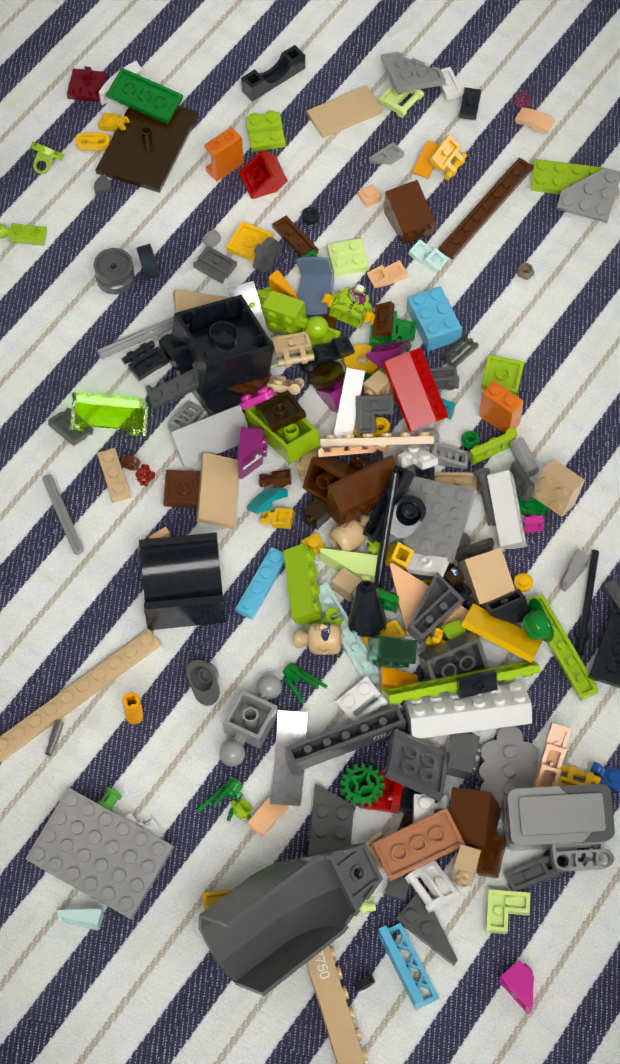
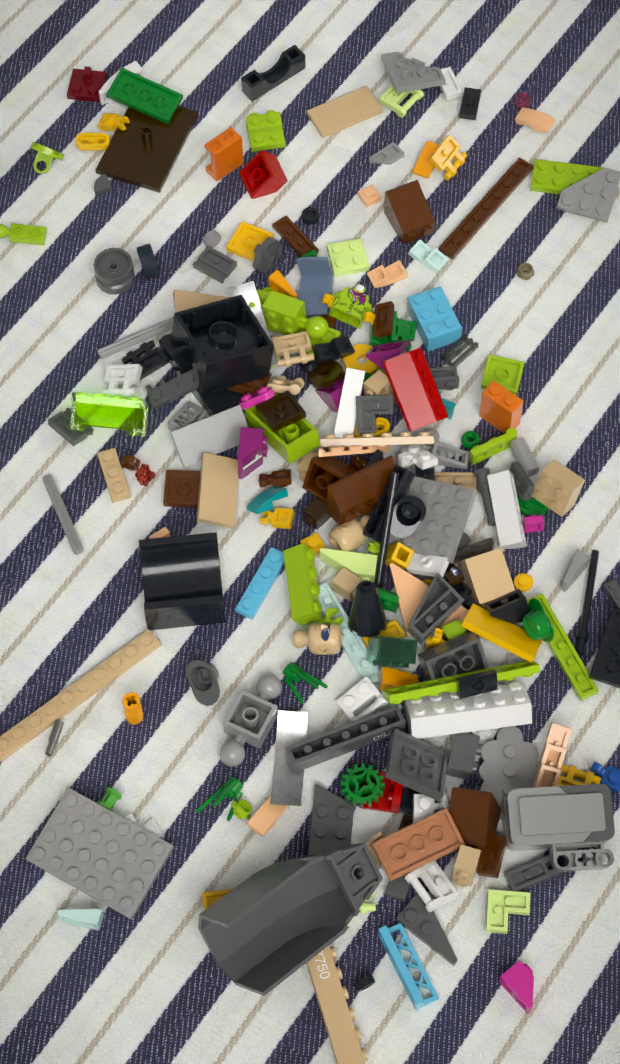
none -> white plate [102,364,143,398]

